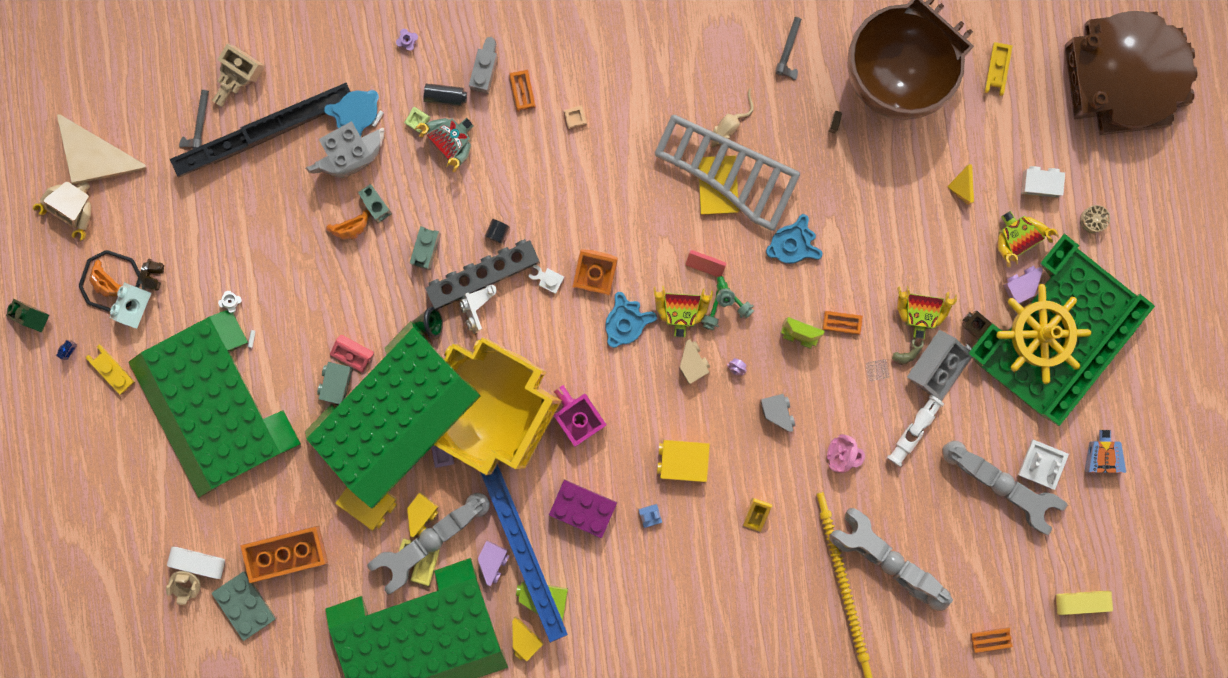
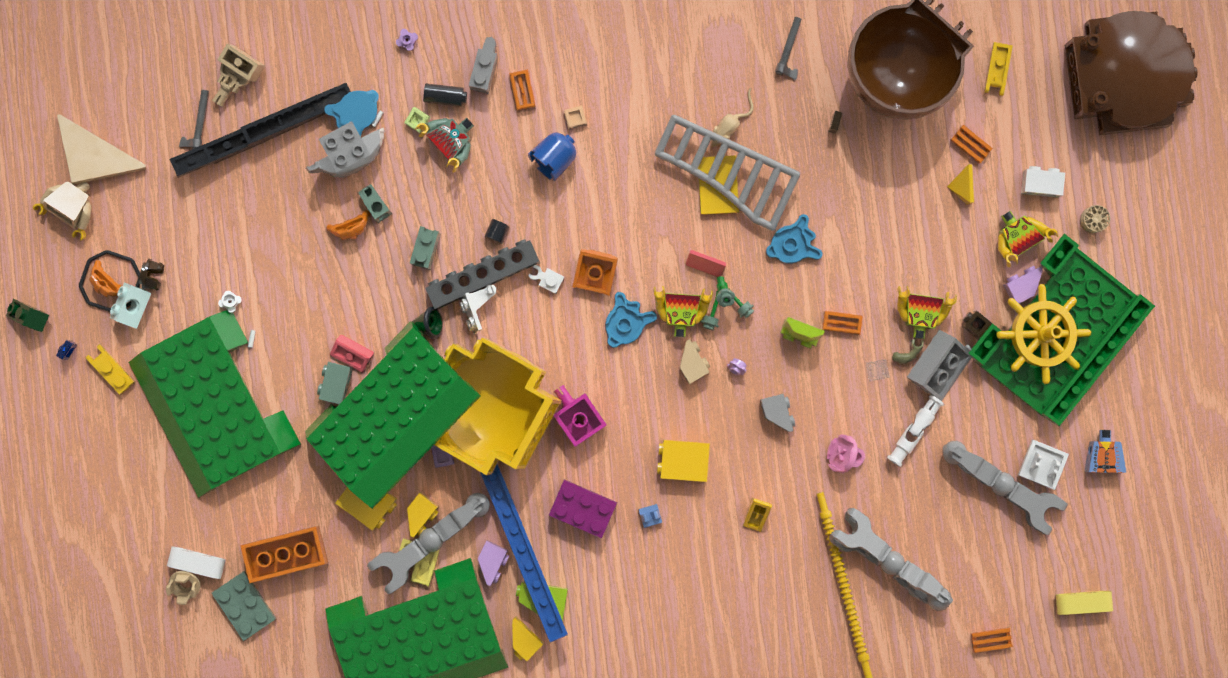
none -> blue cylinder [528,132,577,181]
none -> orange tile [951,125,993,164]

